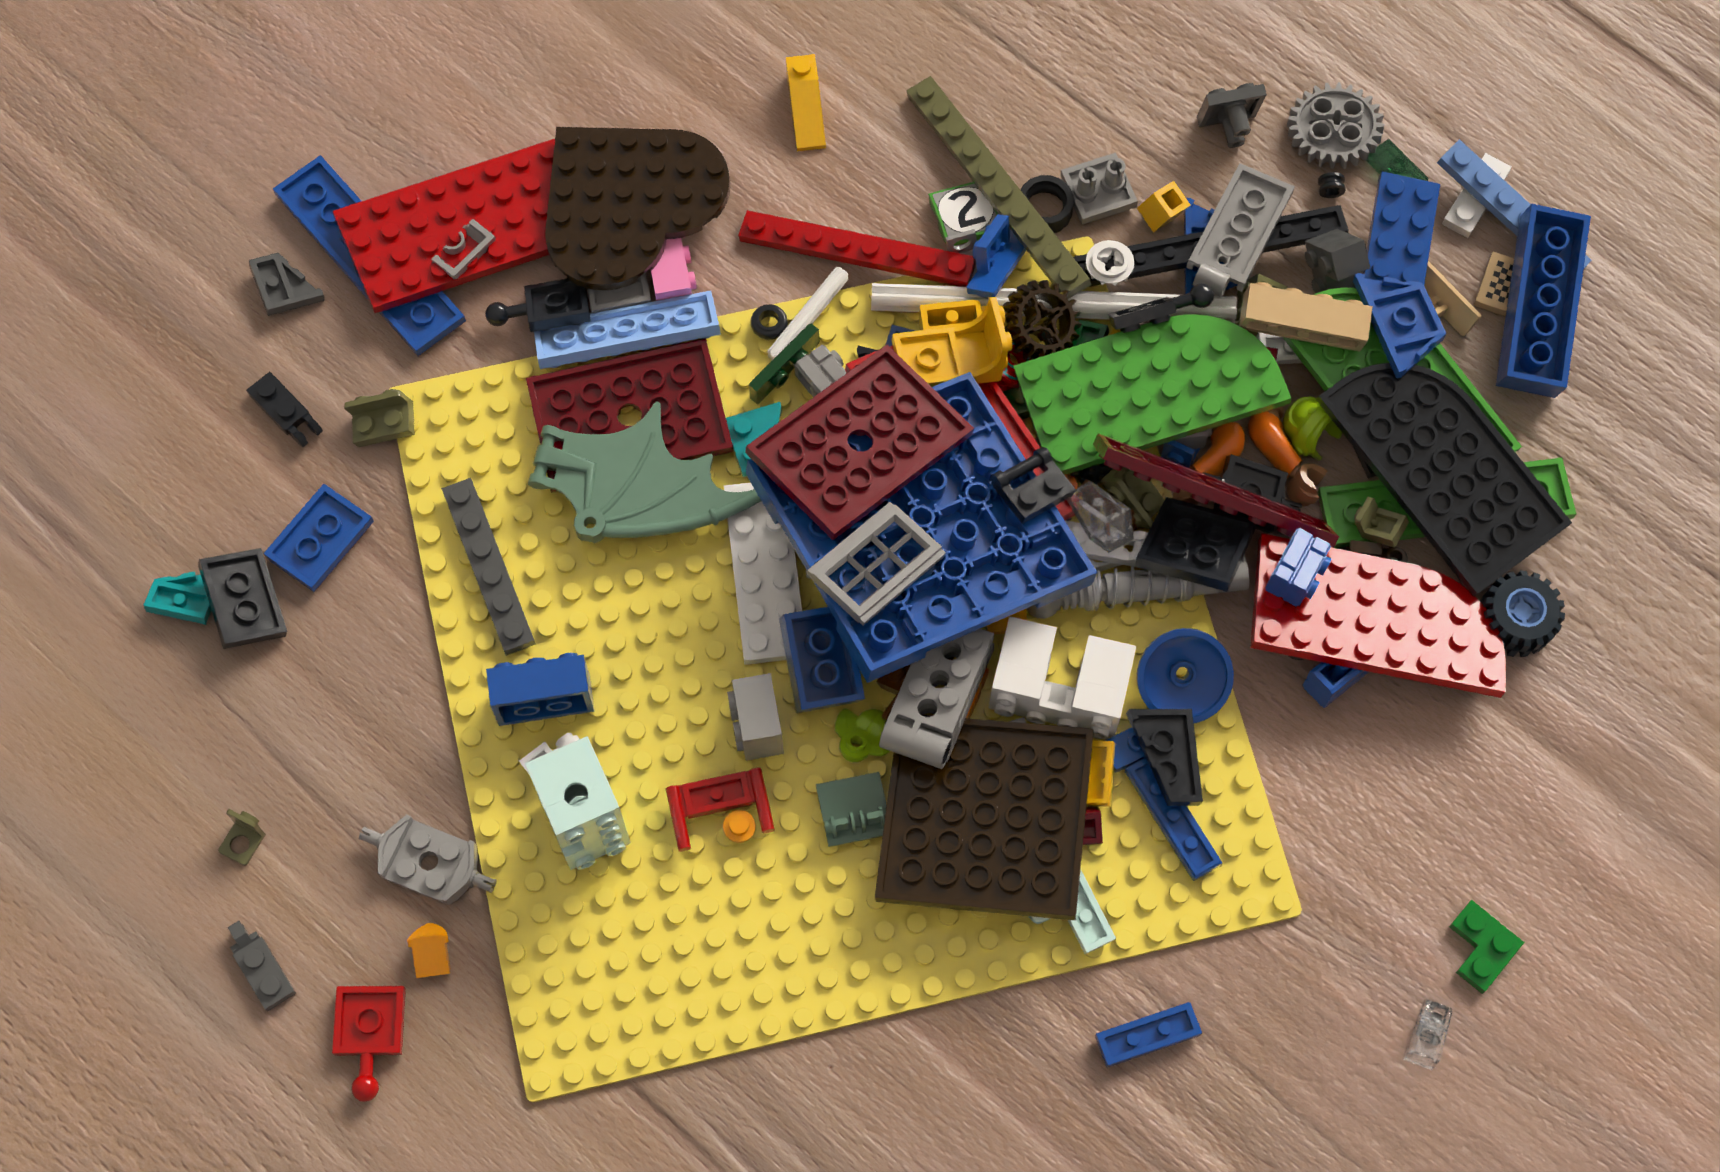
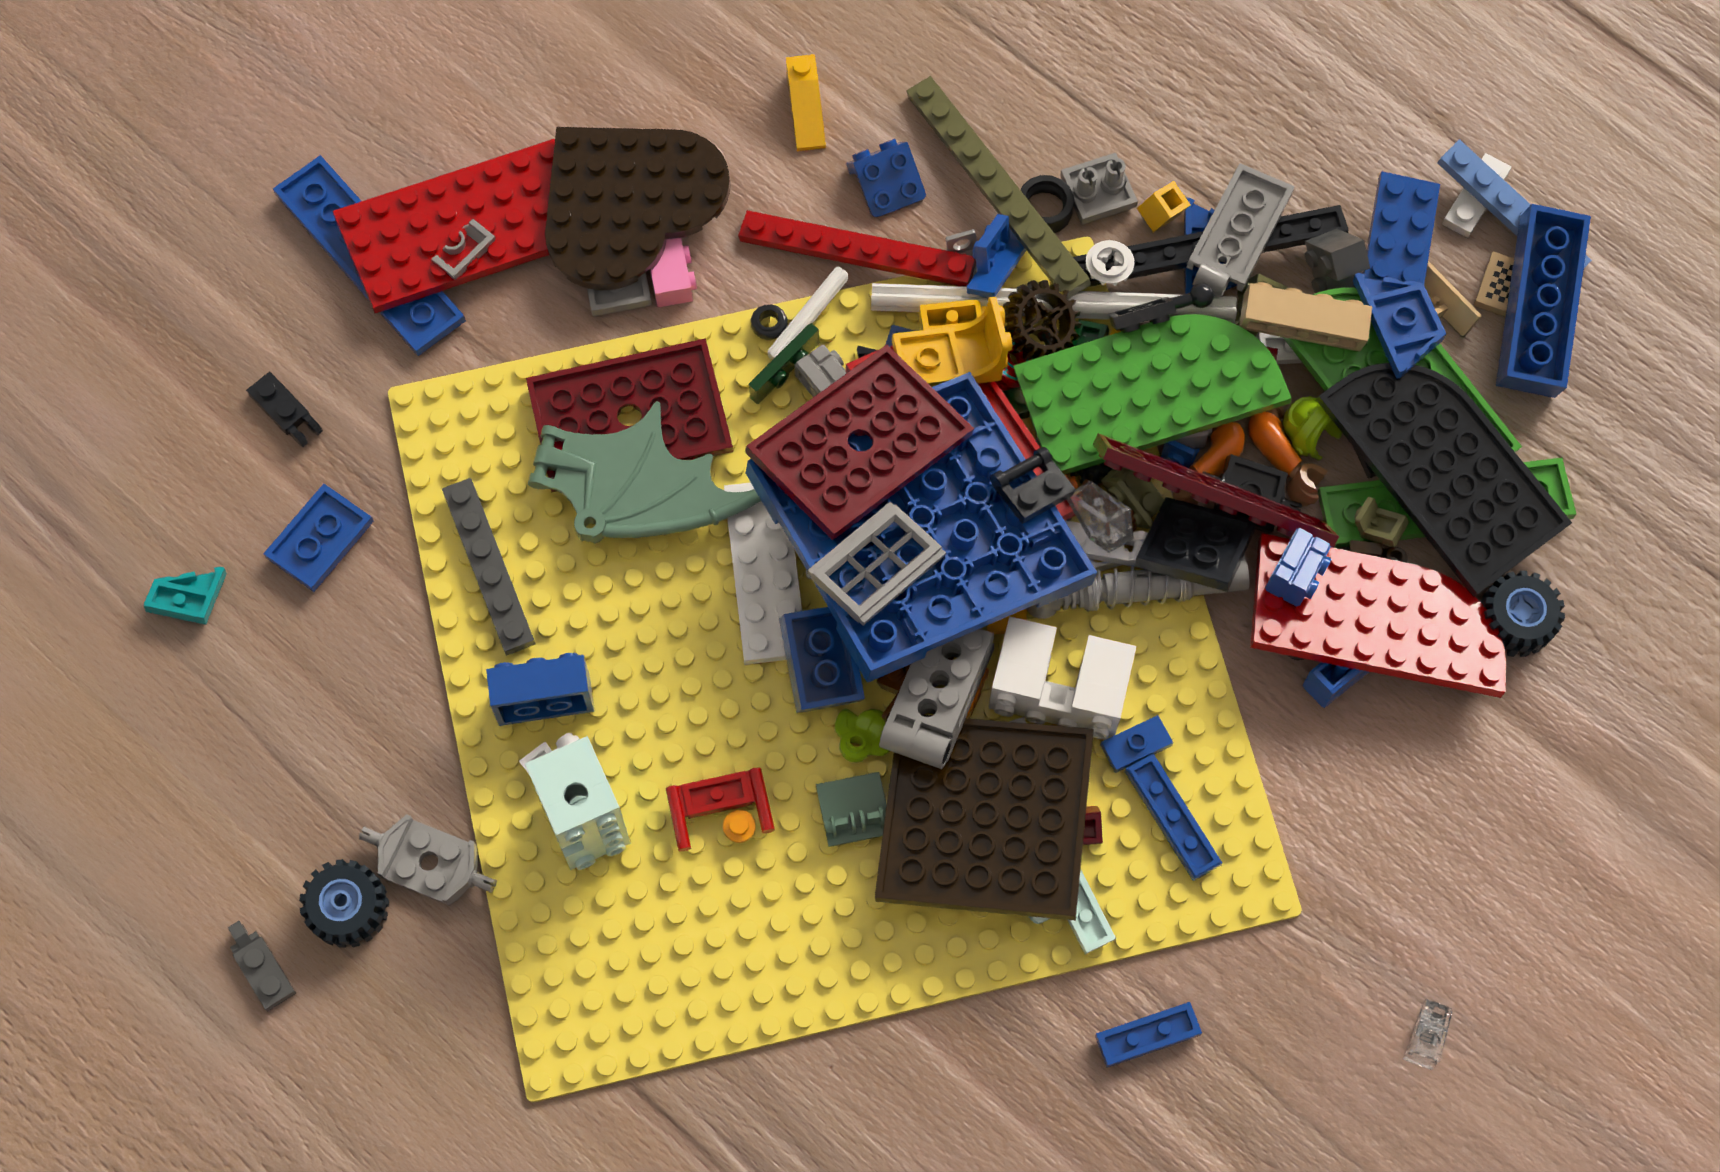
black plate [198,548,287,649] -> none
olive bracket [218,809,266,866] -> none
dark grey wing [249,253,324,316] -> none
red plate [332,986,406,1102] -> none
olive bracket [344,389,415,447] -> none
light orange tile [407,923,451,978] -> none
black plate [485,278,591,332] -> none
light blue plate [534,291,721,369] -> none
teal wing [726,402,782,477] -> none
light grey brick [727,673,784,761] -> none
slope [928,182,998,246] -> none
yellow plate [1087,740,1115,807] -> none
black wing [1126,709,1203,806] -> none
blue dish [1137,628,1234,723] -> none
dark grey plate [1197,83,1267,148] -> none
light grey gear [1287,82,1385,169] -> none
black bush [1318,172,1346,198] -> none
clear green plate [1367,138,1429,181] -> none
green plate [1449,900,1525,994] -> none
none -> black wheel [299,859,389,948]
none -> blue bracket [846,139,926,217]

